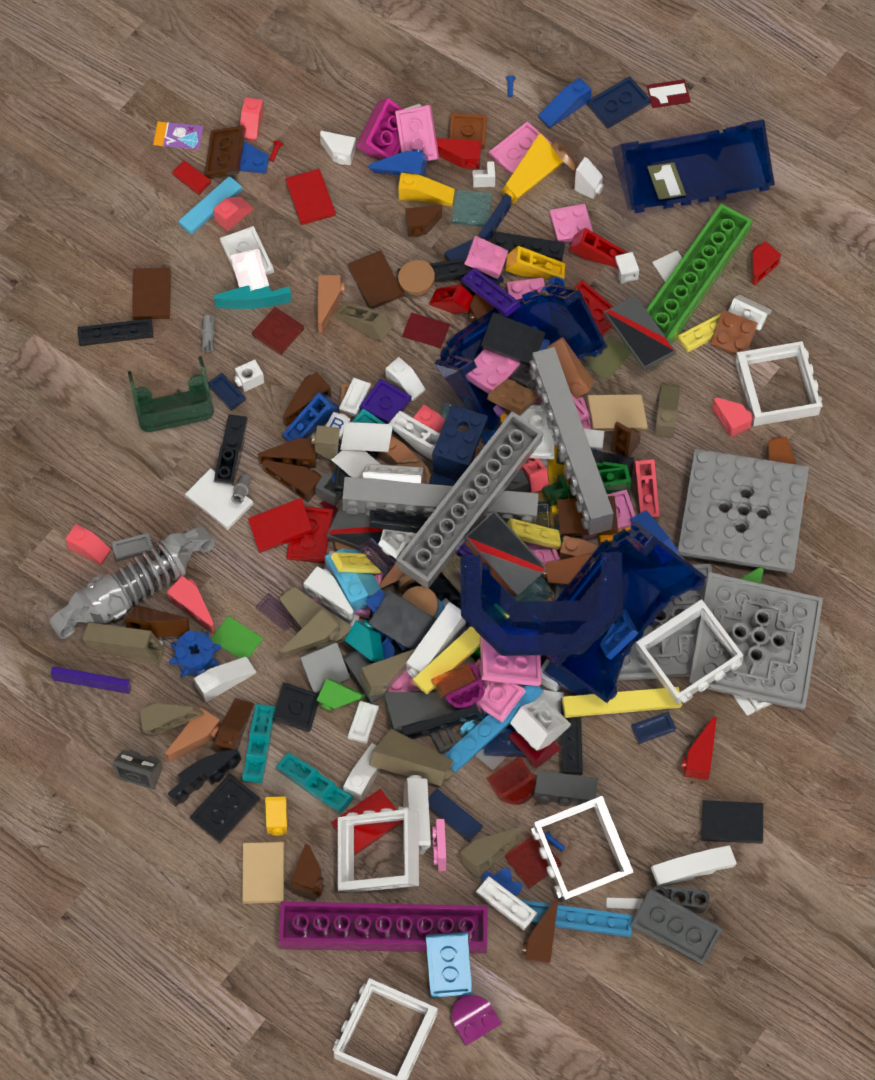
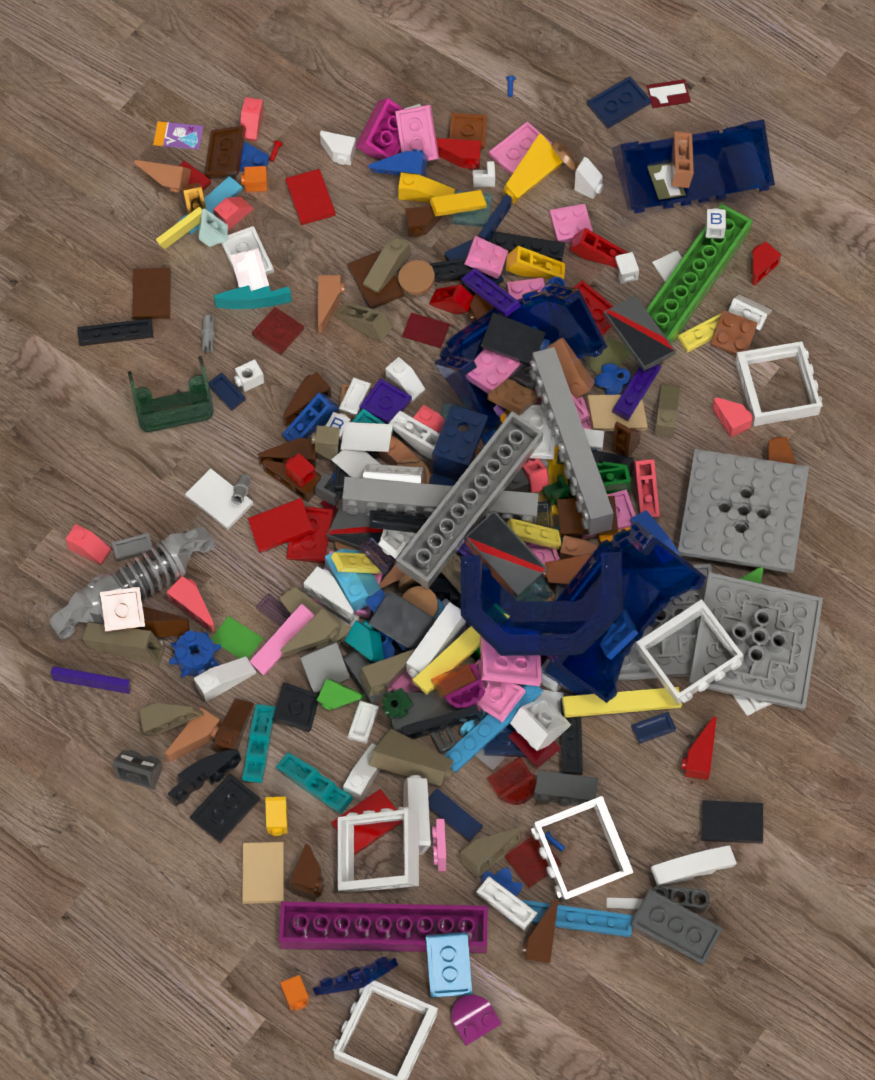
black slope [214,414,248,485] -> none
blue slope [538,77,592,129] -> none
none -> plate [100,587,145,632]
none -> nougat slope [134,160,191,193]
none -> light yellow tile [156,207,203,249]
none -> pearl gold slope [182,183,206,215]
none -> light aqua slope [198,209,228,247]
none -> orange brick [241,166,267,192]
none -> bright pink tile [250,604,315,675]
none -> orange brick [280,975,310,1011]
none -> red brick [285,453,316,488]
none -> clear blue plate [313,957,398,996]
none -> dark tan slope [363,235,411,294]
none -> dark green brick [381,688,414,719]
none -> yellow tile [430,190,487,216]
none -> blue plate [594,363,631,395]
none -> dark purple tile [612,364,661,421]
none -> nougat slope [671,131,694,188]
none -> white brick [705,208,726,238]

